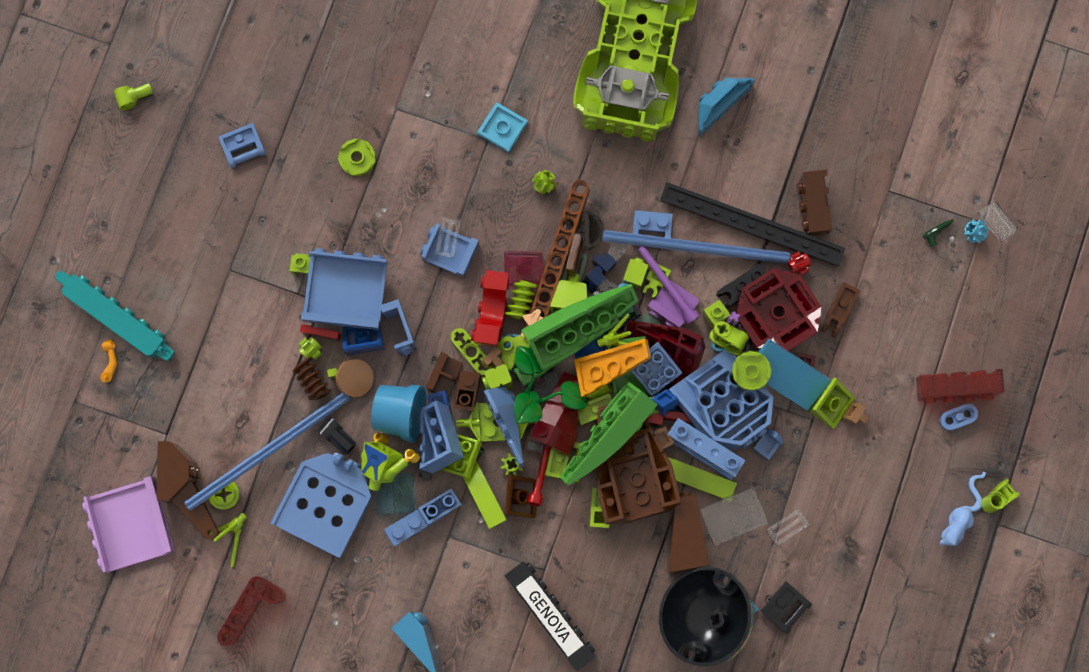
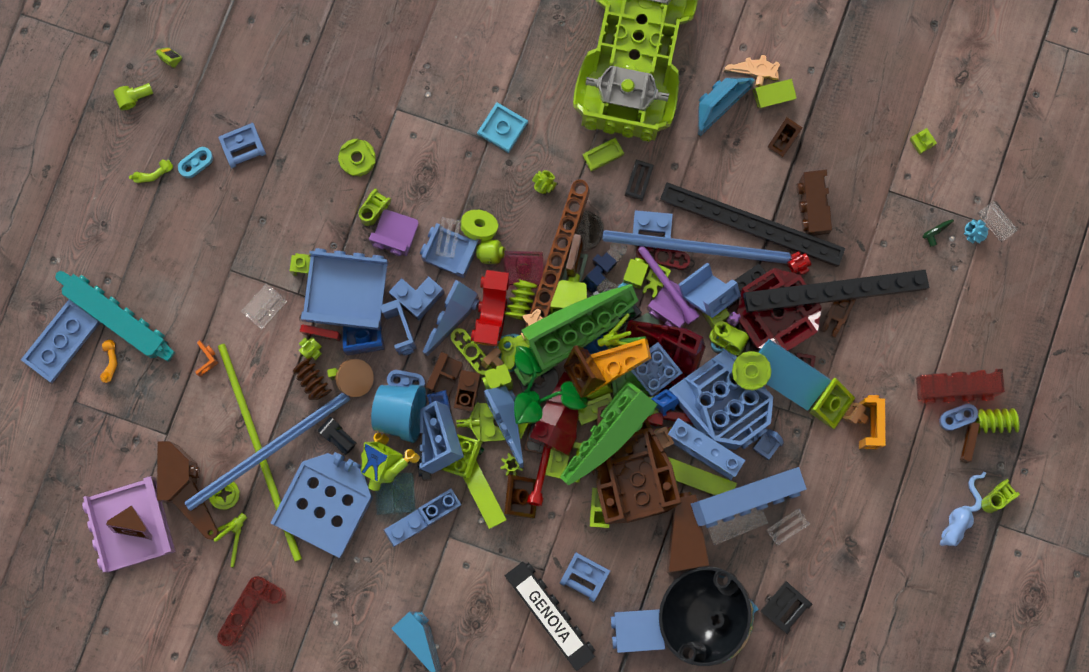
none -> medium blue plate [21,300,100,383]
none -> reddish brown slope [106,505,152,540]
none -> lime piece [129,160,173,183]
none -> lime slope [156,48,182,68]
none -> medium azure plate [178,147,213,178]
none -> orange bracket [195,340,218,377]
none -> lime piece [218,344,302,562]
none -> clear hinge [241,283,287,330]
none -> lime piece [359,188,391,226]
none -> medium lavender bracket [369,210,419,256]
none -> medium blue plate [387,370,425,387]
none -> medium blue brick [389,276,444,321]
none -> medium blue wedge [423,280,480,356]
none -> lime tile [460,210,498,241]
none -> lime head [476,240,505,264]
none -> medium blue plate [559,552,610,602]
none -> reddish brown slope [563,345,606,398]
none -> lime tile [582,137,624,172]
none -> medium blue brick [611,609,665,653]
none -> black tile [625,159,654,201]
none -> dark red beam [636,246,690,270]
none -> medium blue panel [679,263,741,318]
none -> medium blue brick [691,467,807,528]
none -> light nougat piece [724,55,780,87]
none -> black plate [743,269,930,313]
none -> lime hinge [753,79,797,108]
none -> reddish brown slope [768,117,803,157]
none -> light orange panel [859,395,886,450]
none -> lime tile [910,128,937,155]
none -> reddish brown tile [960,422,980,463]
none -> lime piece [975,408,1020,434]

